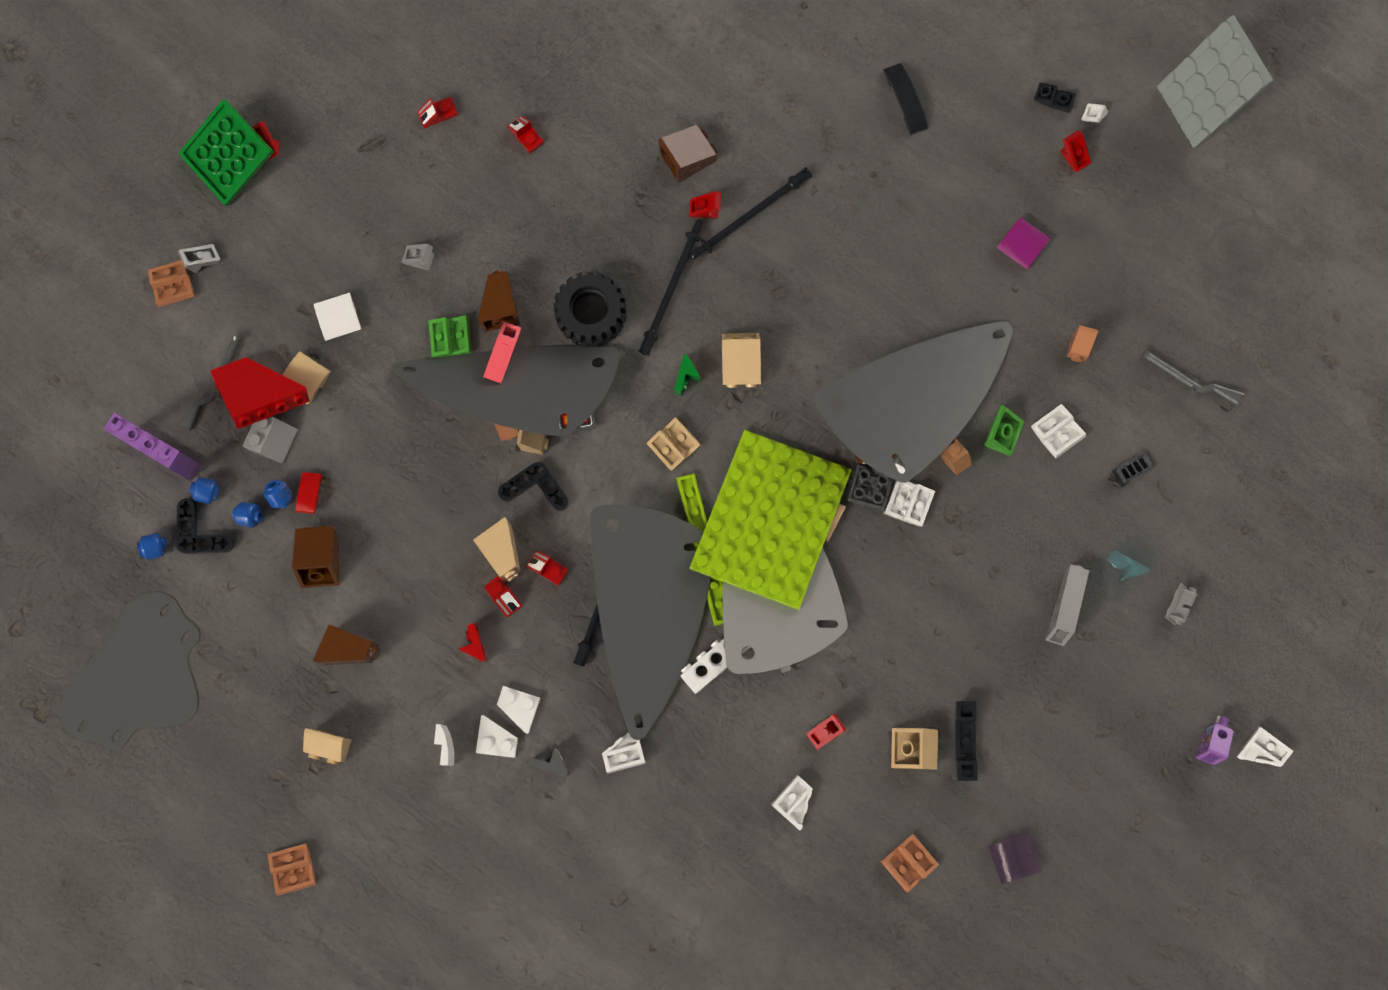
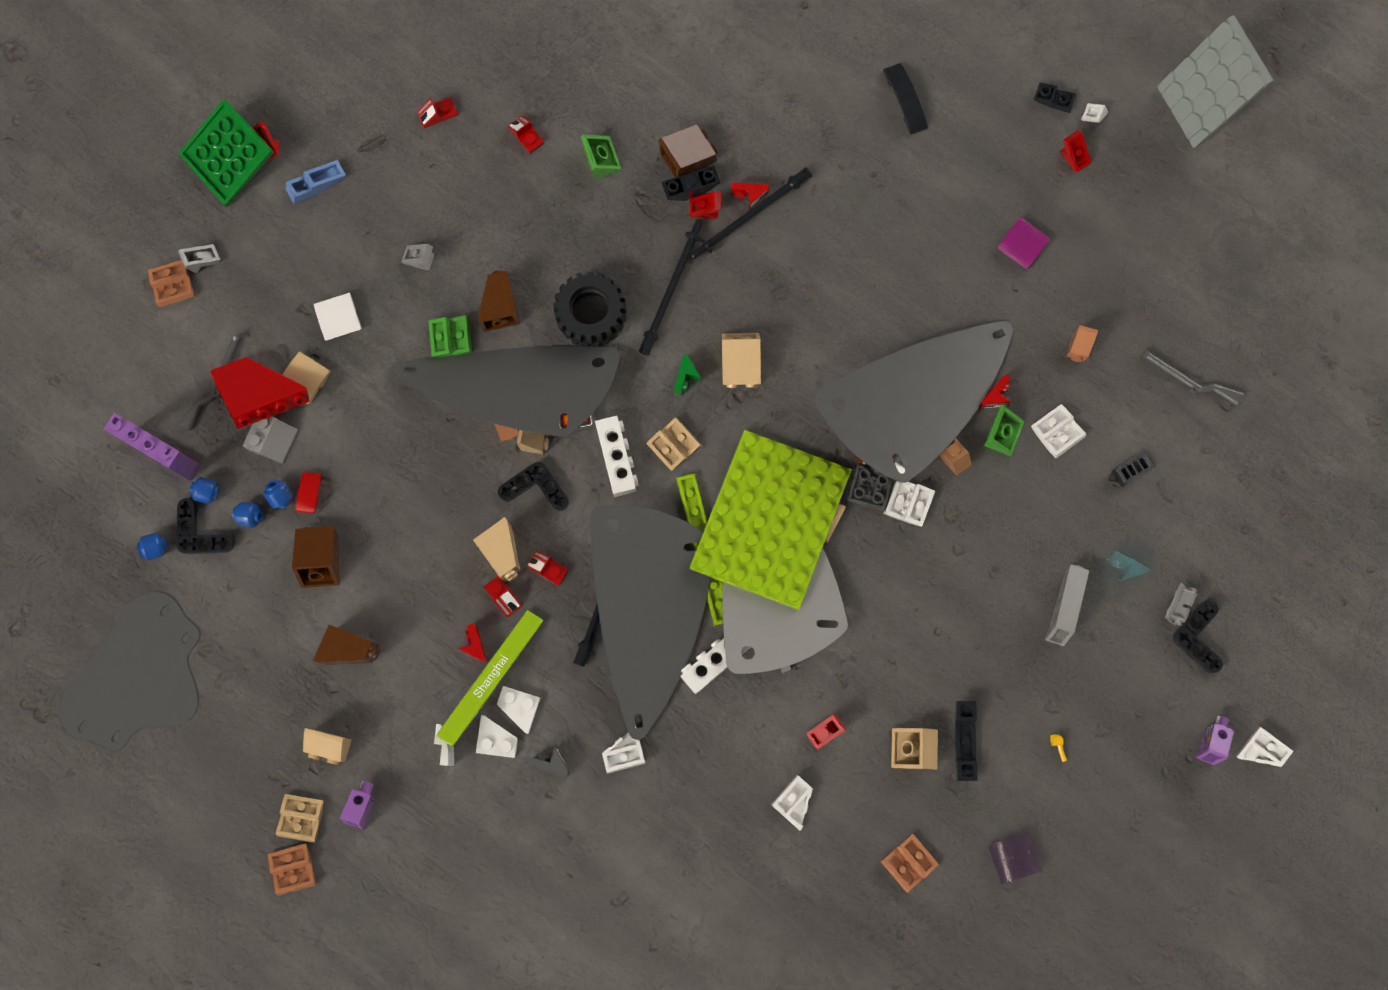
coral slope [483,322,521,383] -> none
none -> tan slope [276,794,324,843]
none -> medium blue slope [286,160,346,204]
none -> medium lavender torso [340,781,375,830]
none -> lime tile [436,610,544,747]
none -> bright green slope [581,135,621,179]
none -> white brick [595,416,639,497]
none -> black slope [661,165,720,201]
none -> red slope [731,182,769,210]
none -> red slope [979,374,1011,409]
none -> yellow hand [1050,735,1067,762]
none -> black beam [1173,600,1223,673]

